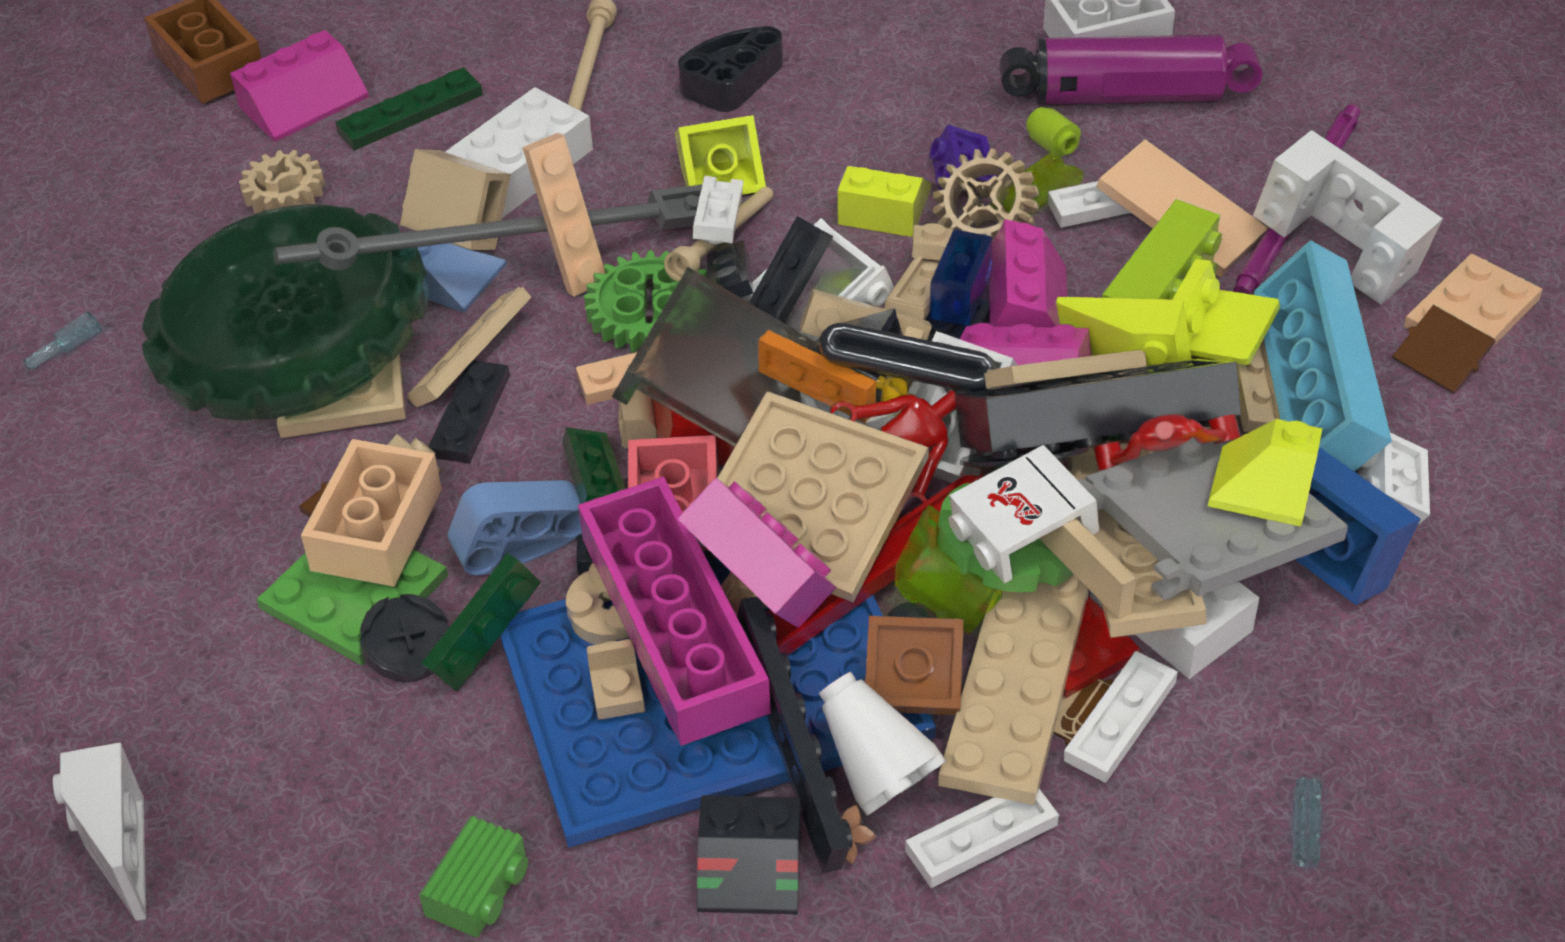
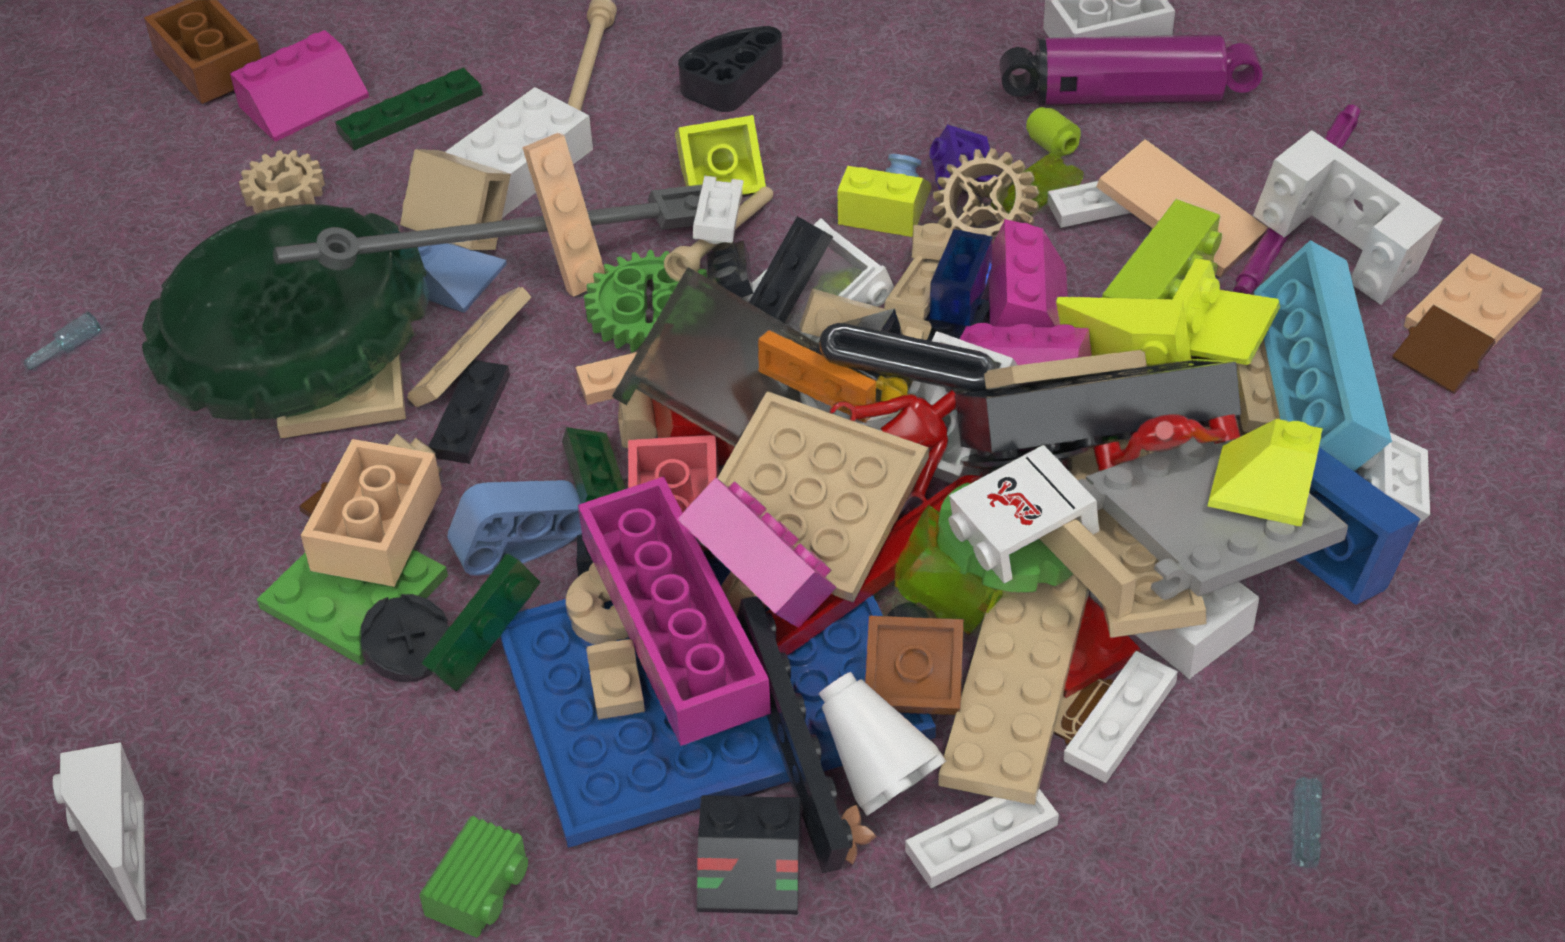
none -> medium blue bush [885,154,922,177]

